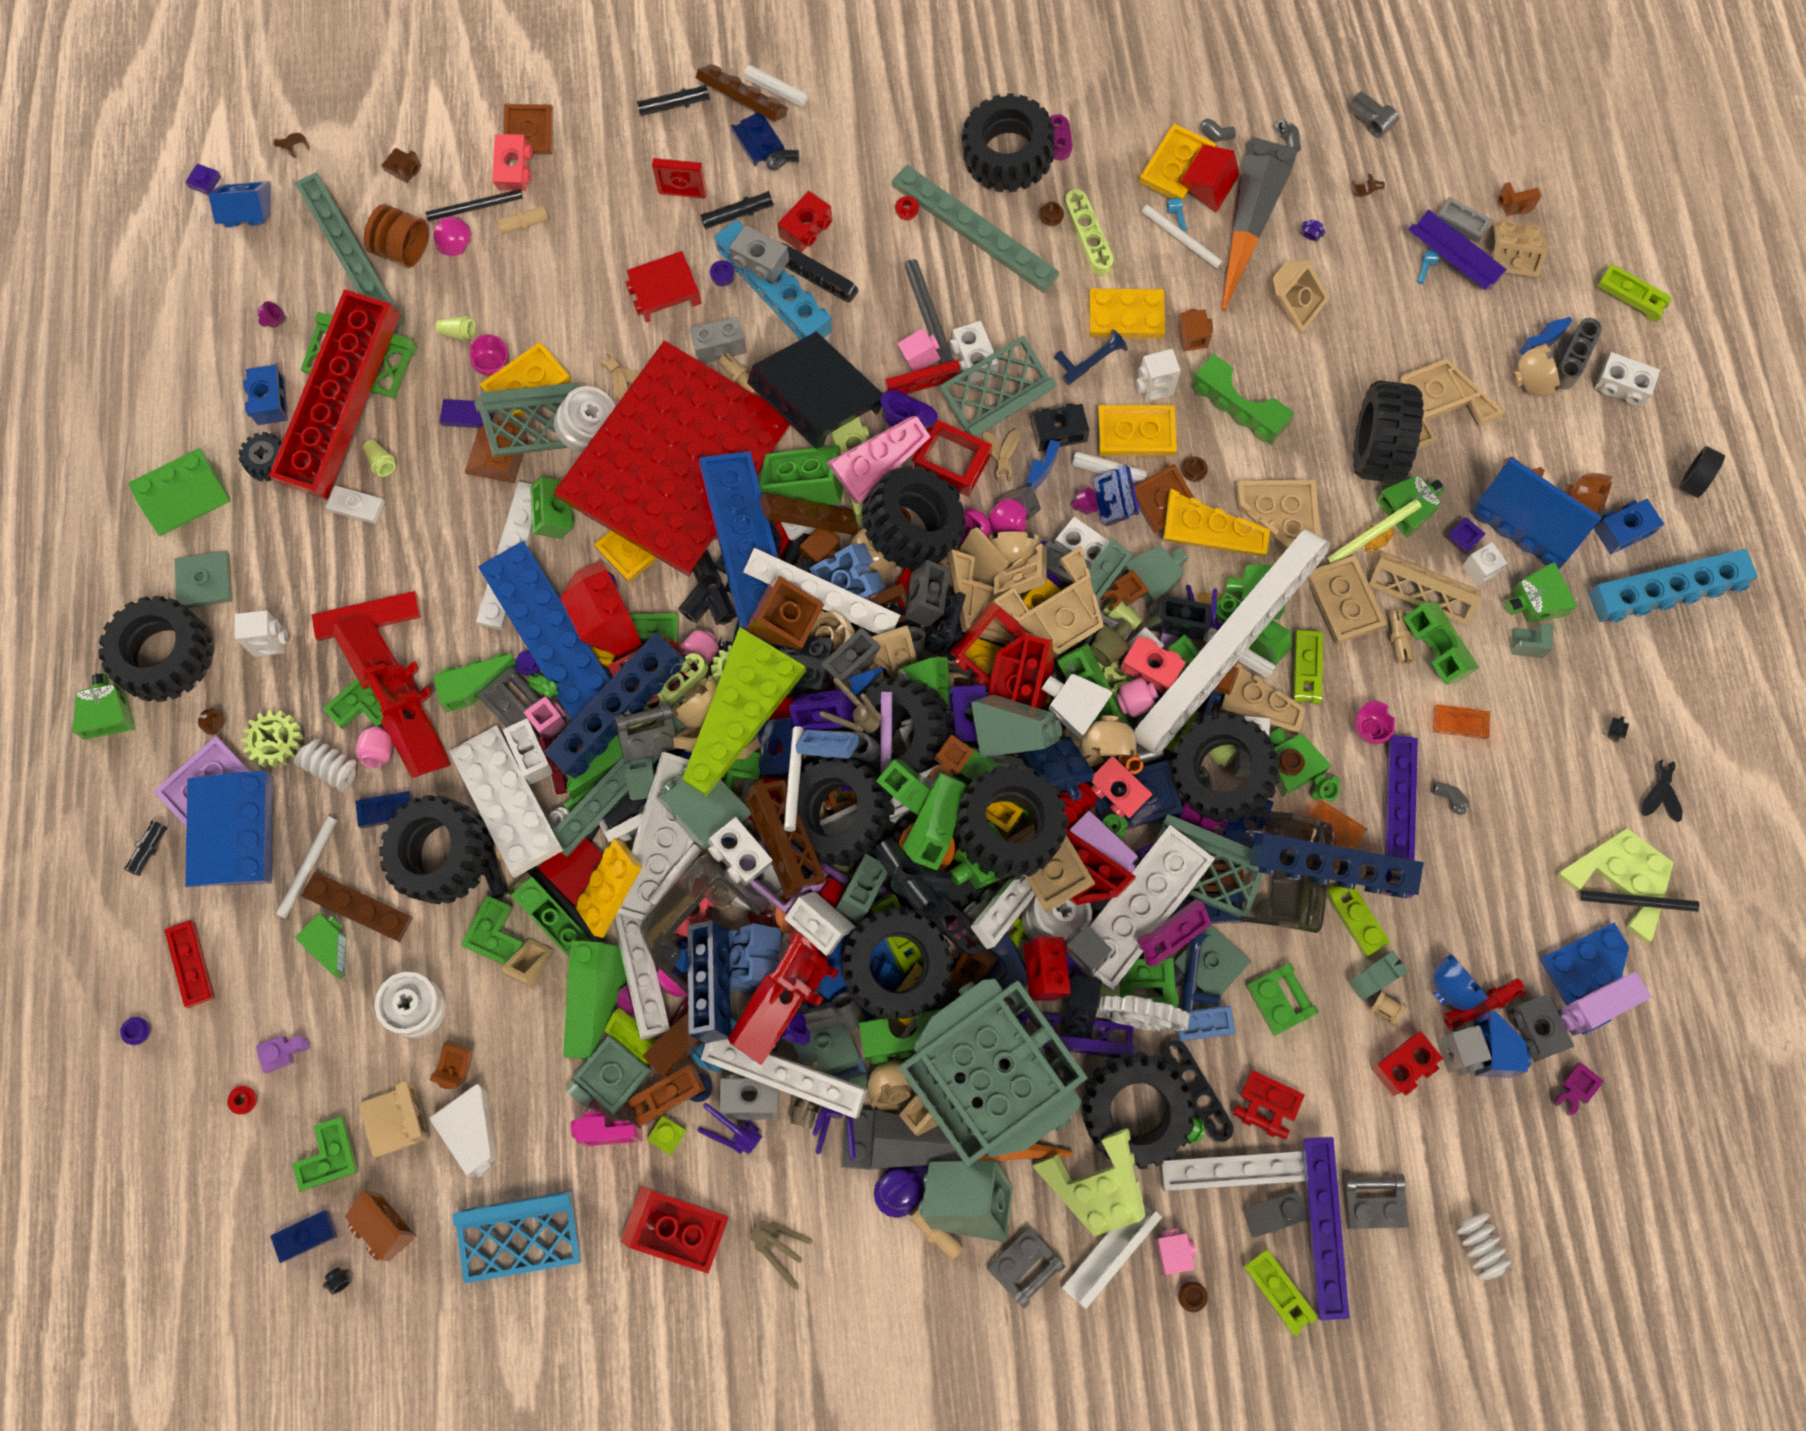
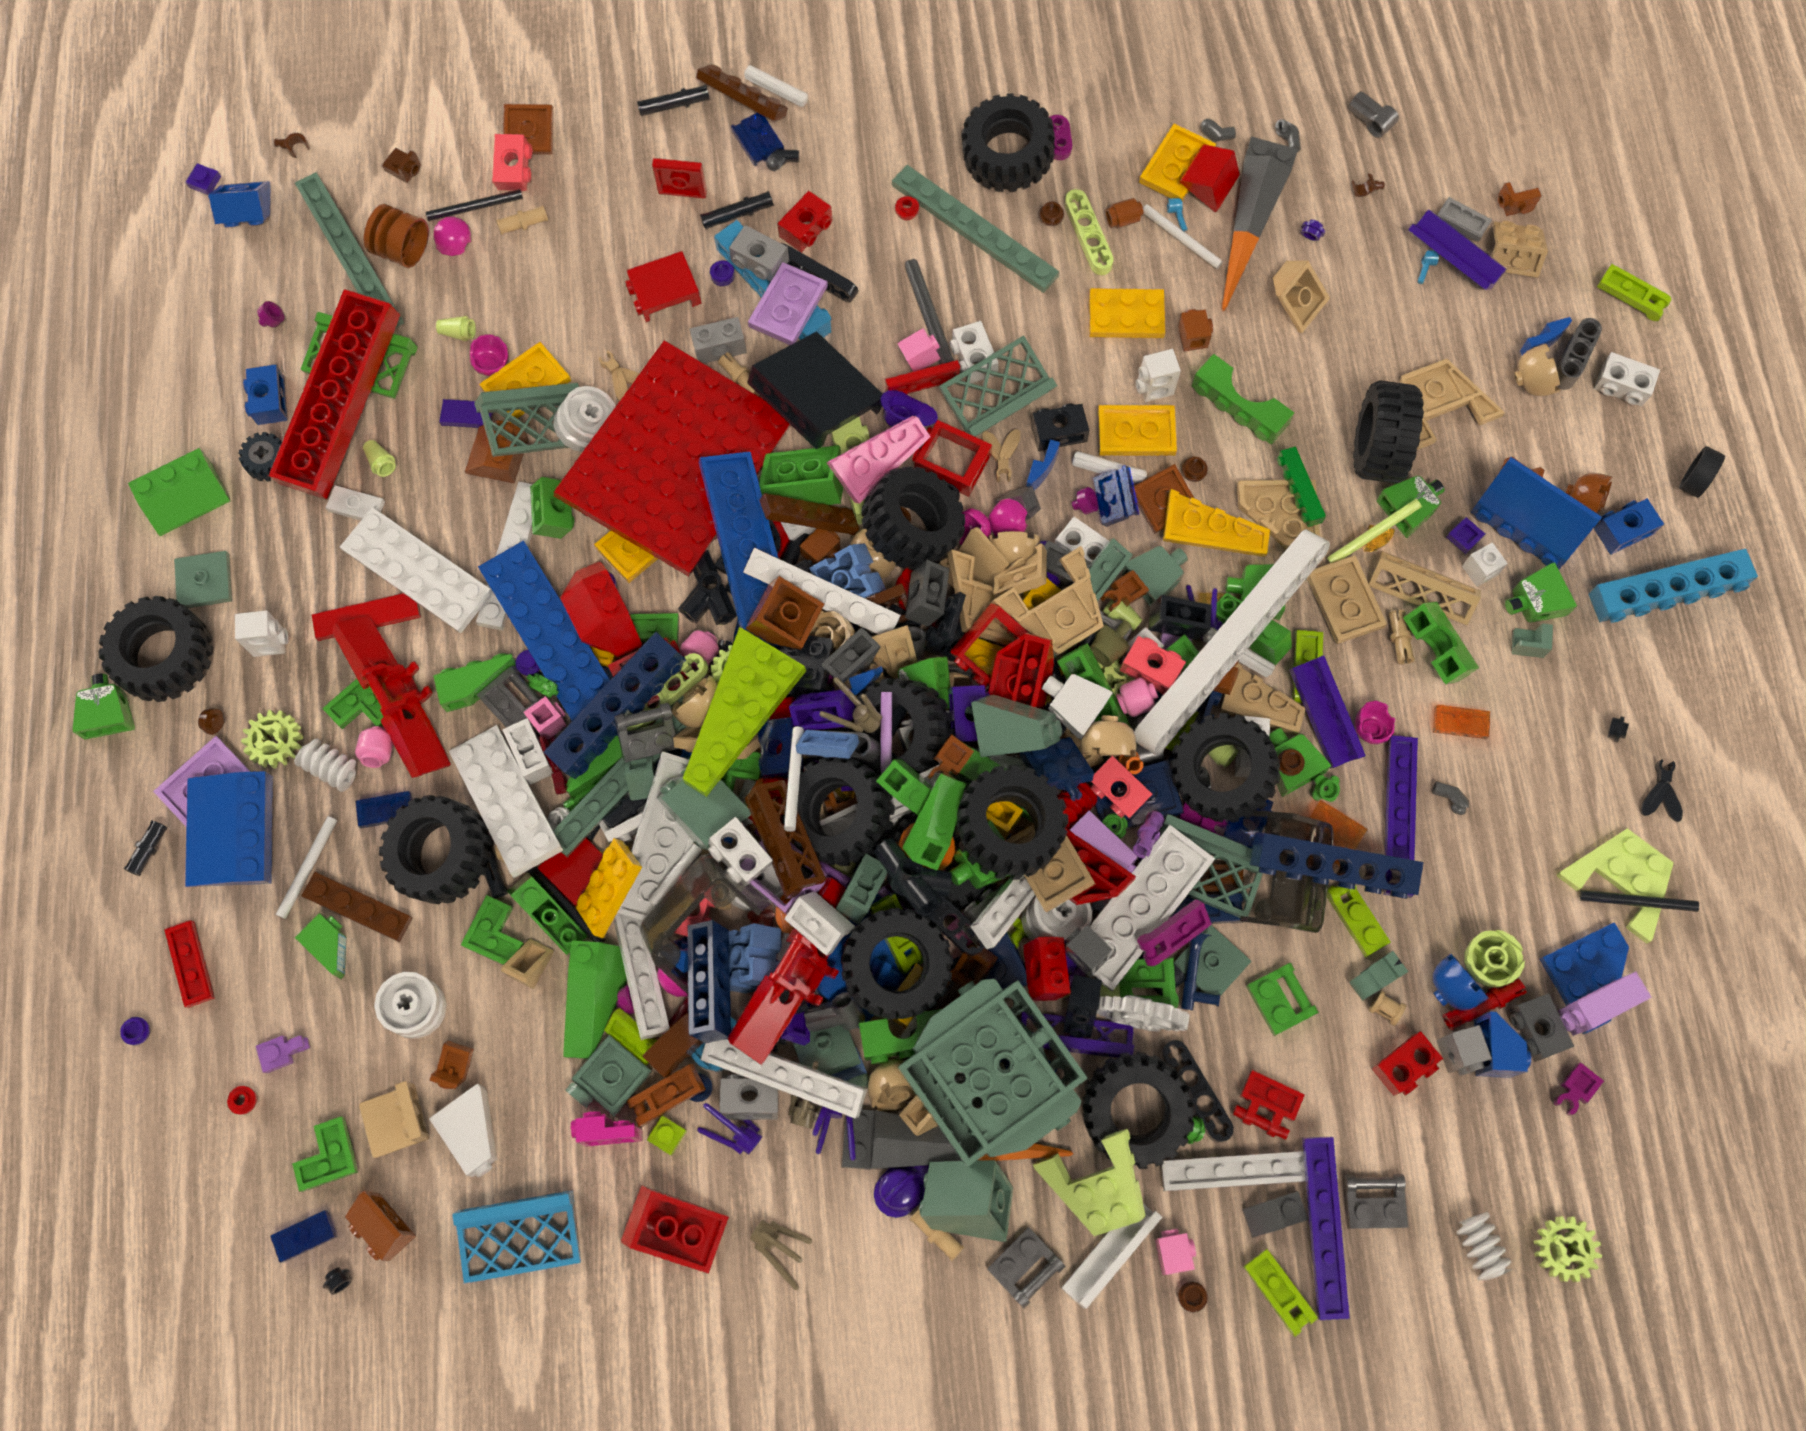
dark blue piece [1054,329,1128,386] -> none
medium blue plate [1177,1005,1236,1042] -> none
none -> white plate [340,507,493,633]
none -> lavender plate [748,262,828,345]
none -> dark orange brick [1105,198,1144,229]
none -> medium lavender pin [1133,811,1164,858]
none -> green piece [1277,446,1326,527]
none -> dark purple fence [1289,656,1366,769]
none -> yellowish green cylinder [1464,930,1525,987]
none -> yellowish green gear [1534,1216,1602,1282]

